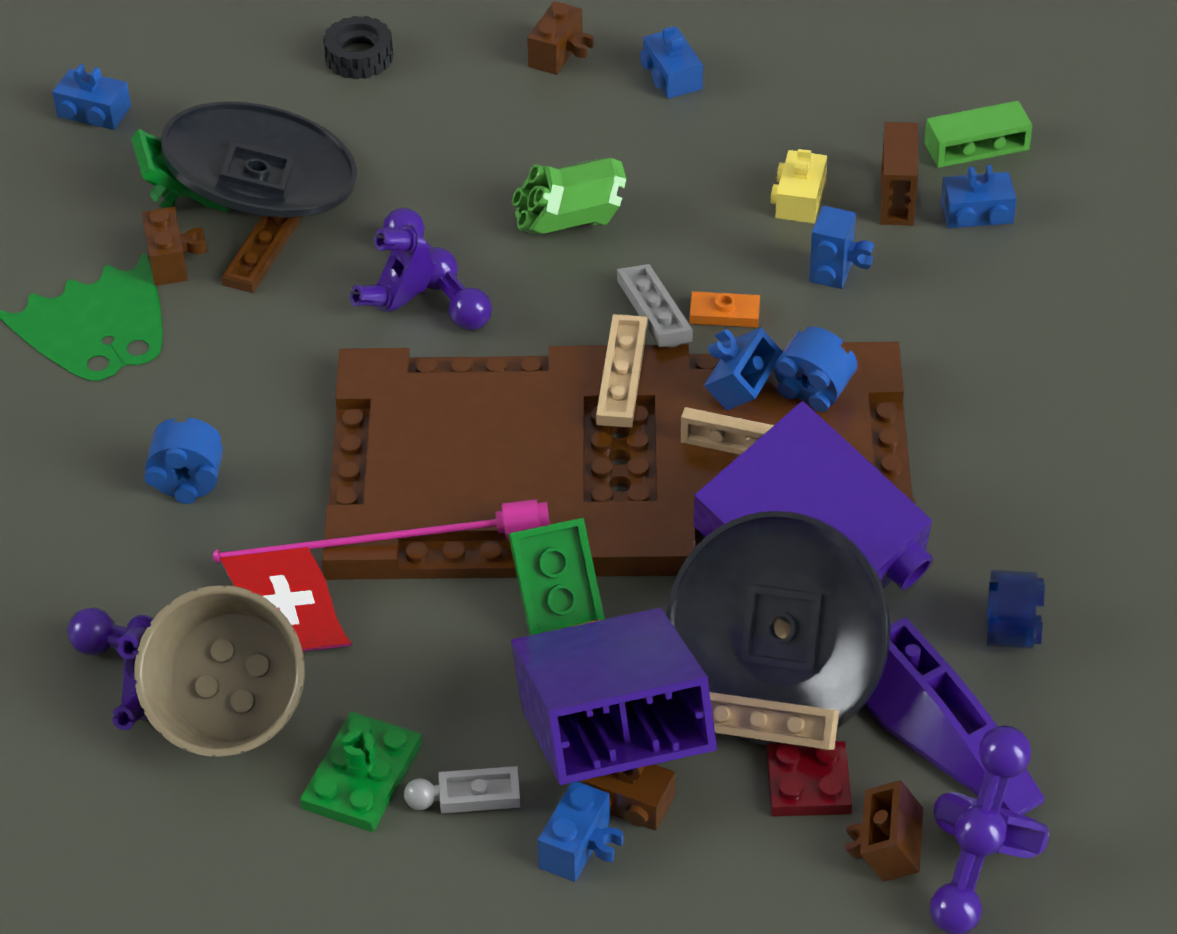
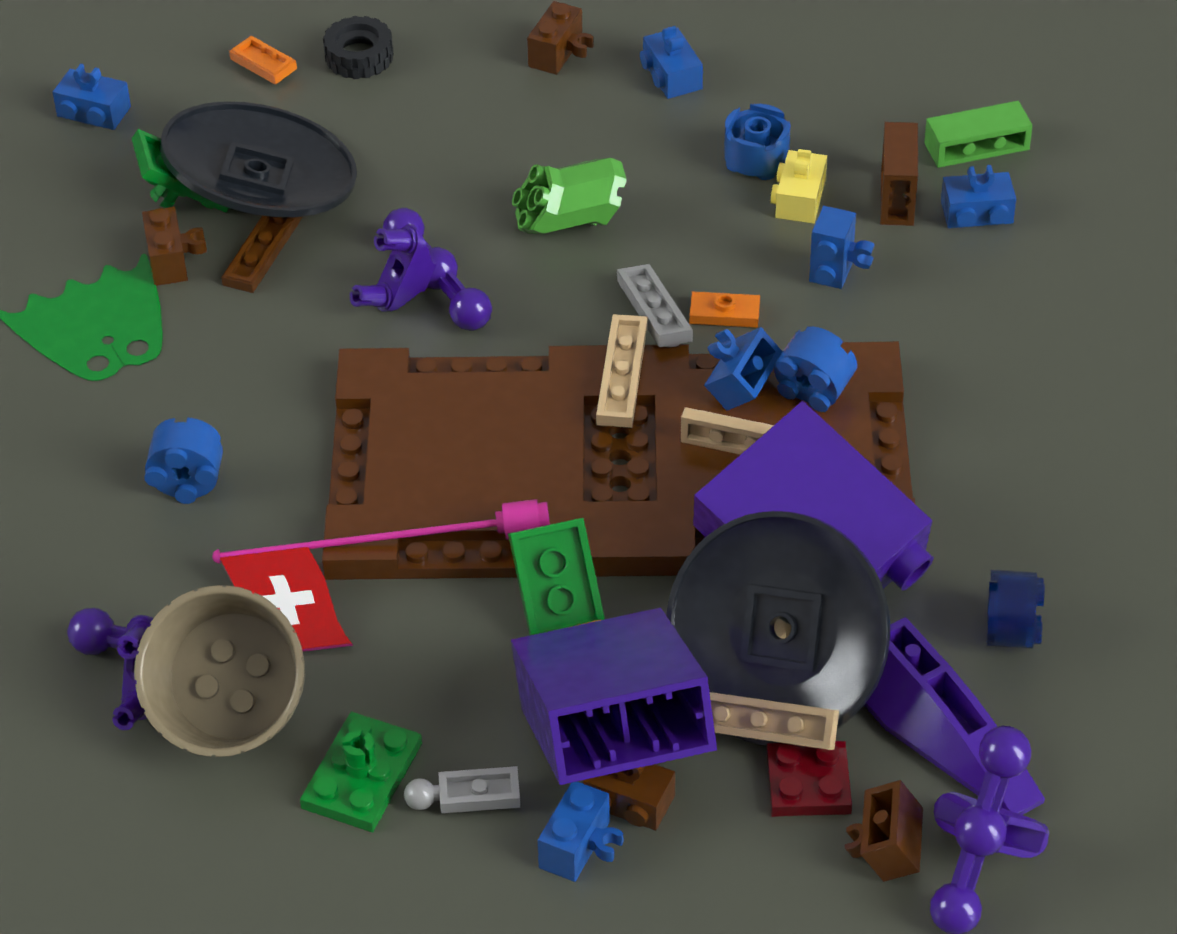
none -> orange plate [229,35,297,85]
none -> blue brick [724,104,791,180]

